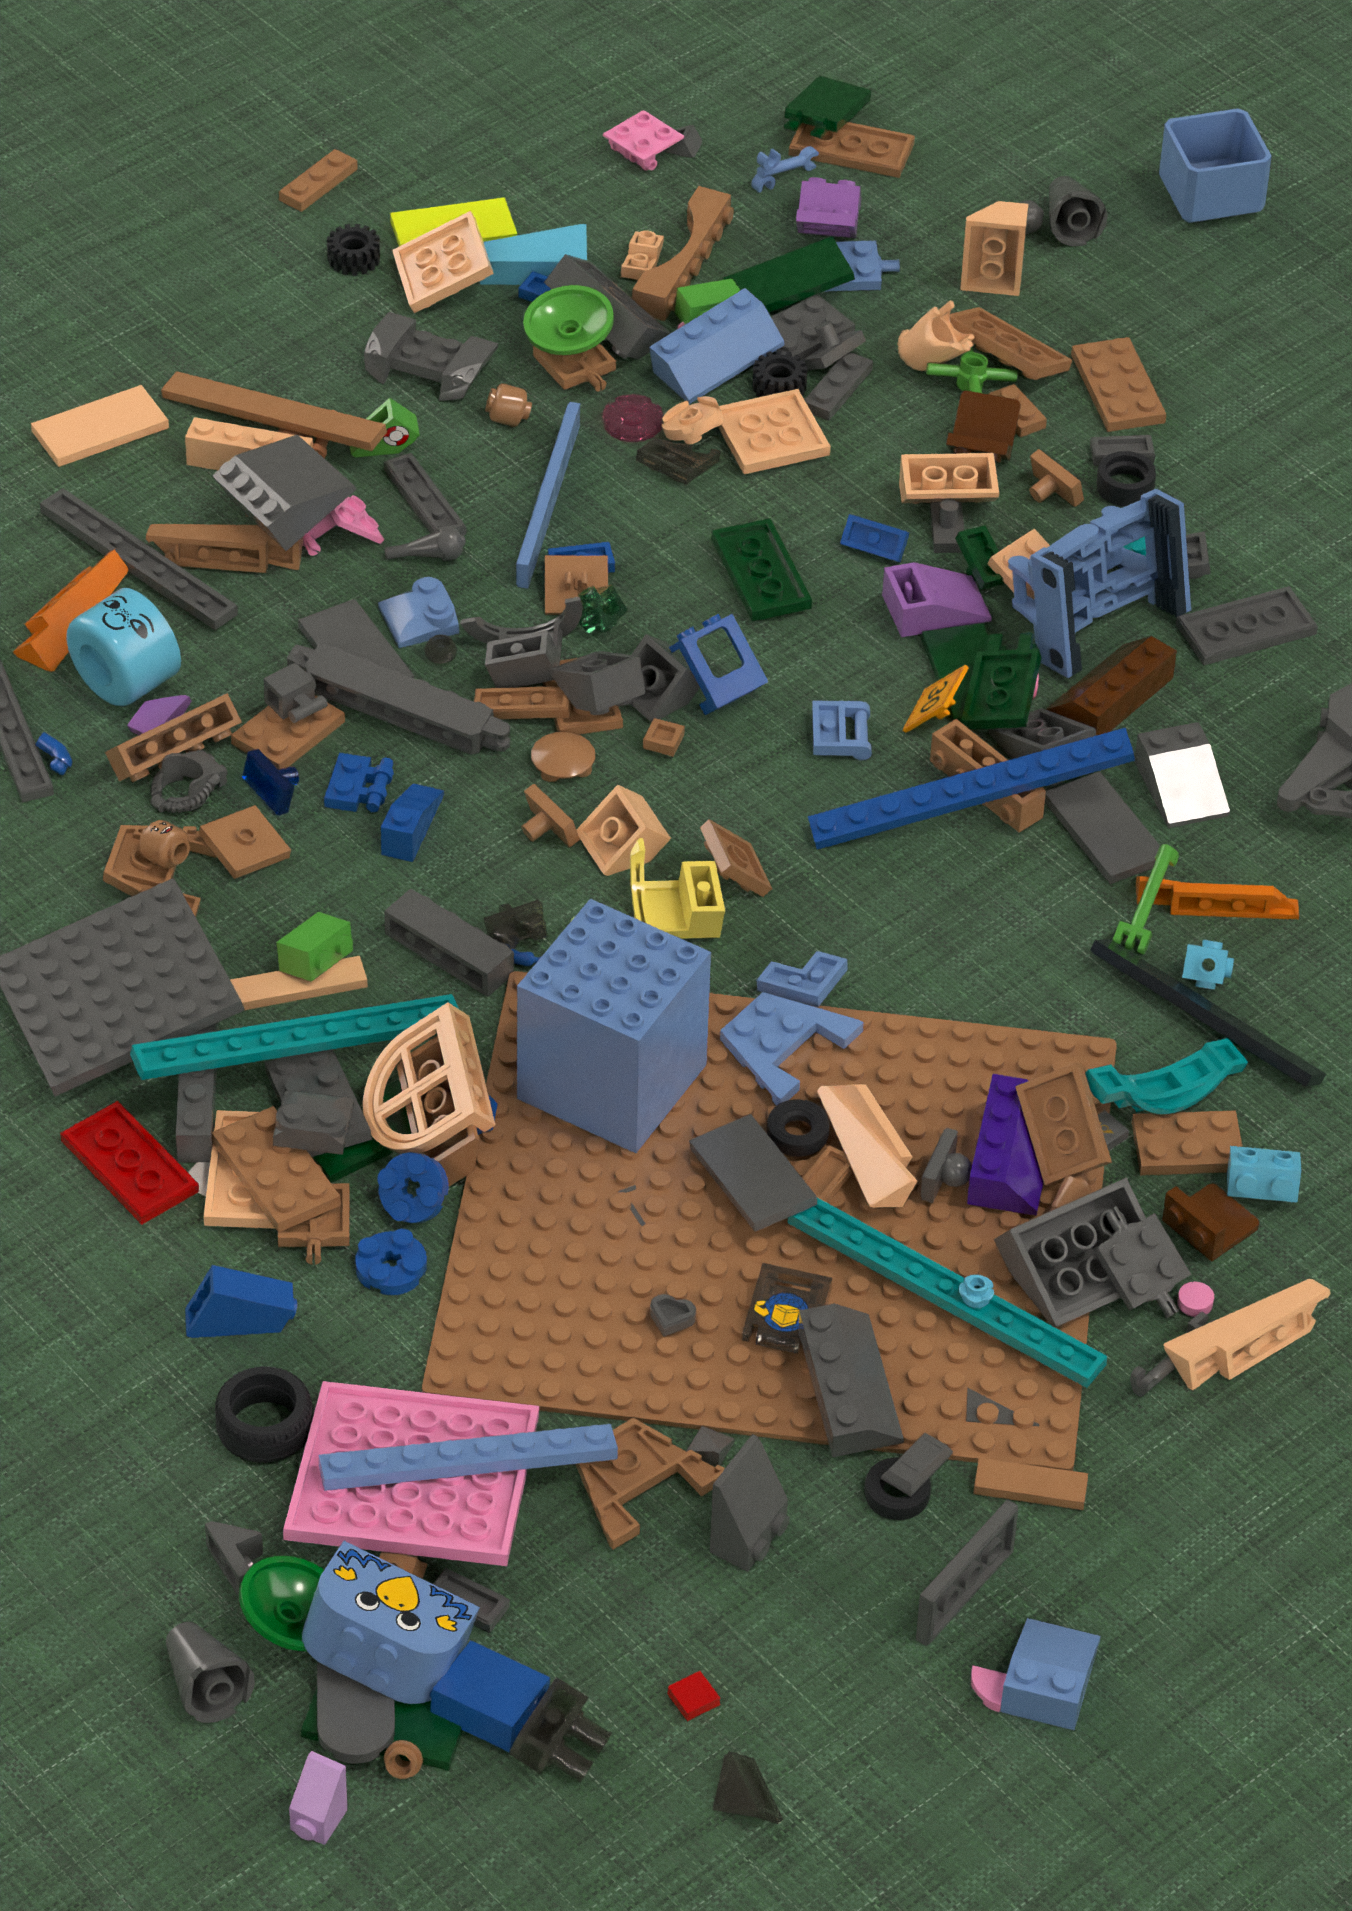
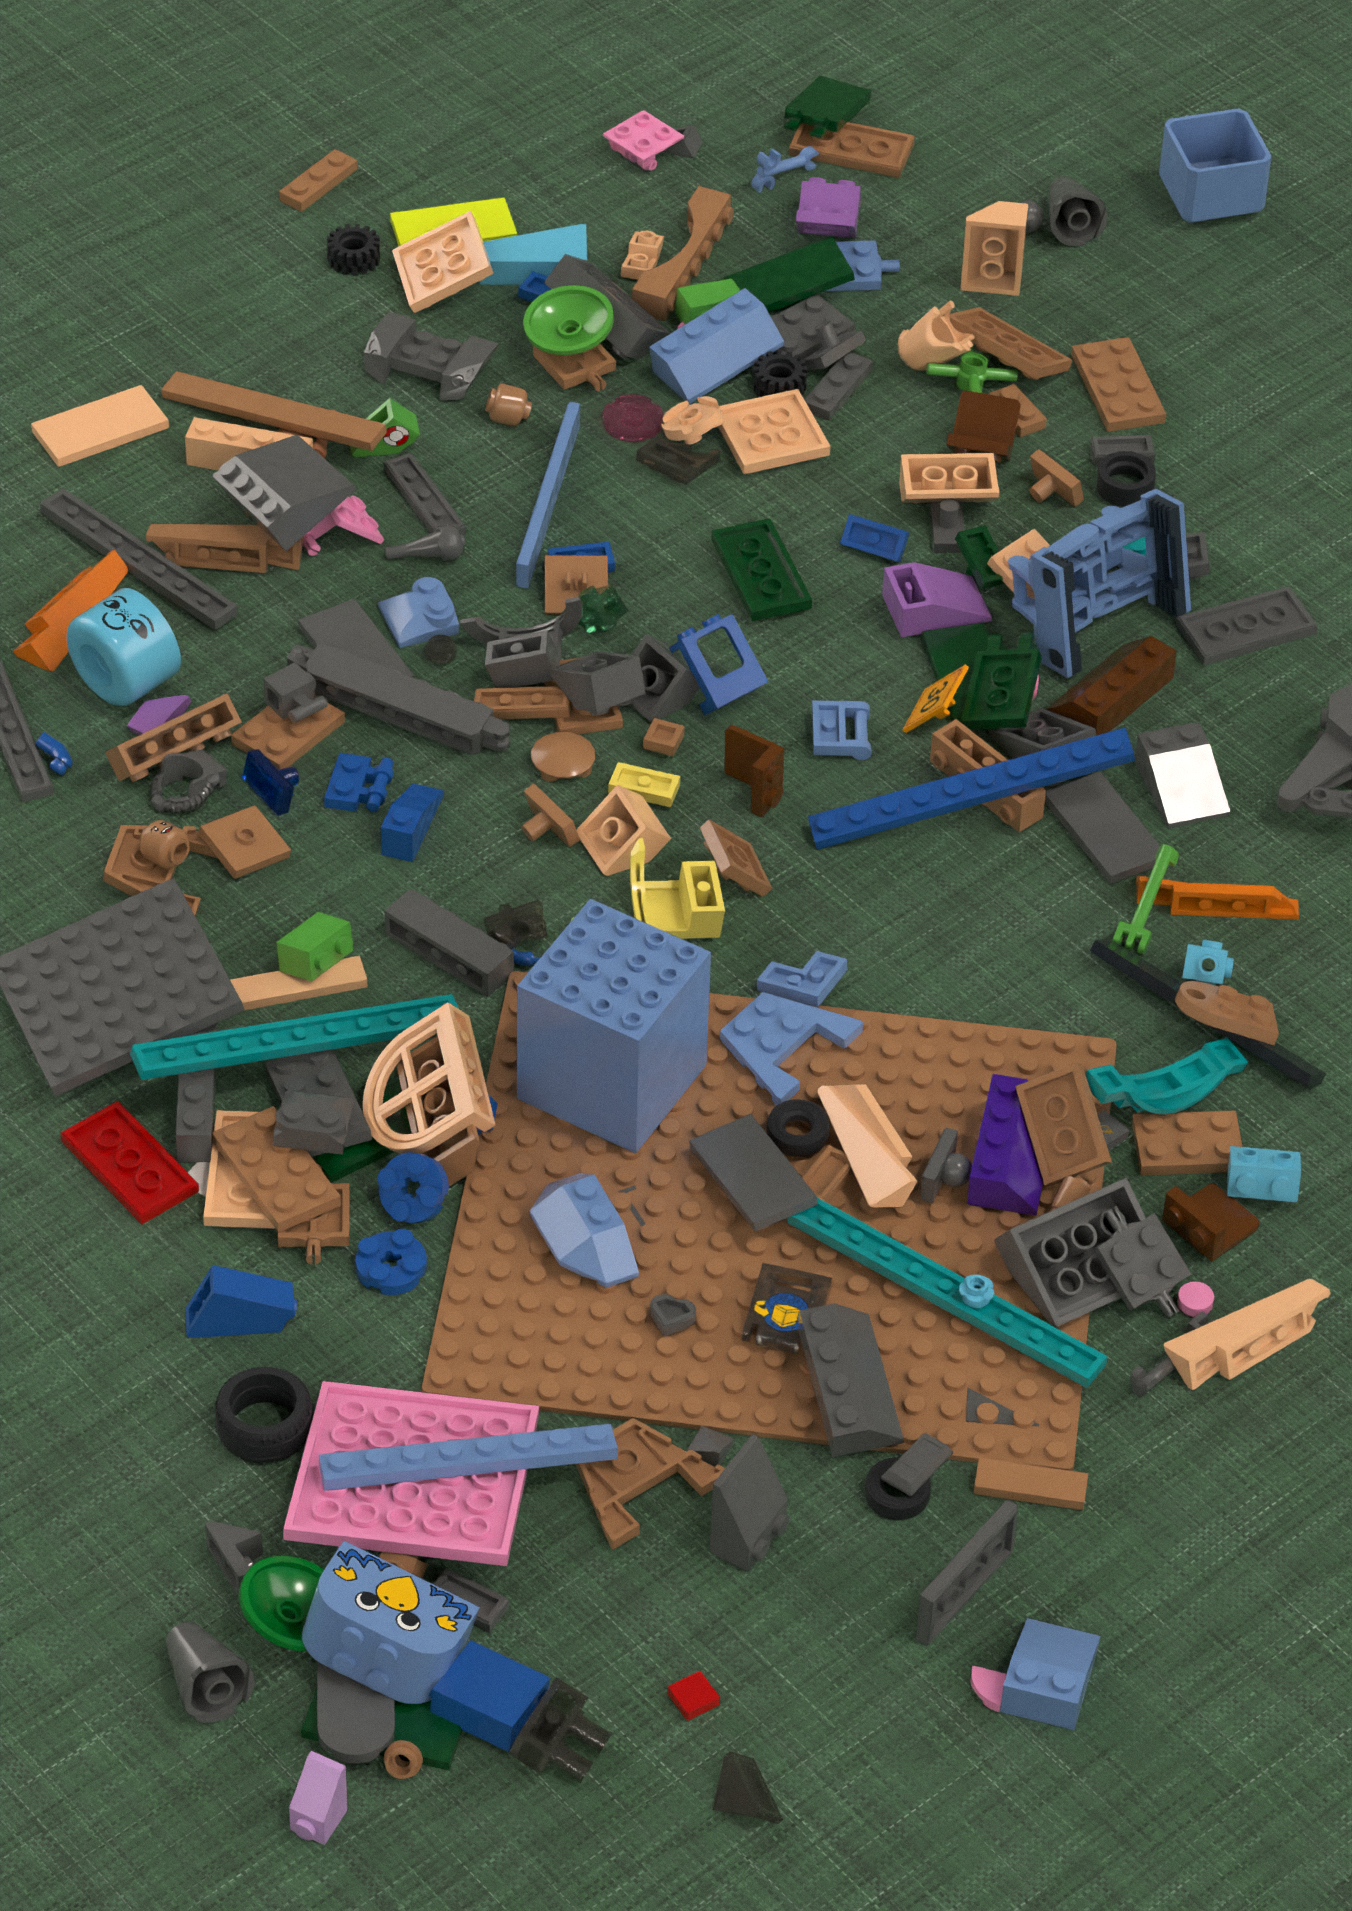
none -> medium blue wedge [530,1173,639,1288]
none -> light yellow plate [608,762,680,807]
none -> reddish brown bracket [724,725,784,818]
none -> medium nougat plate [1175,981,1279,1045]

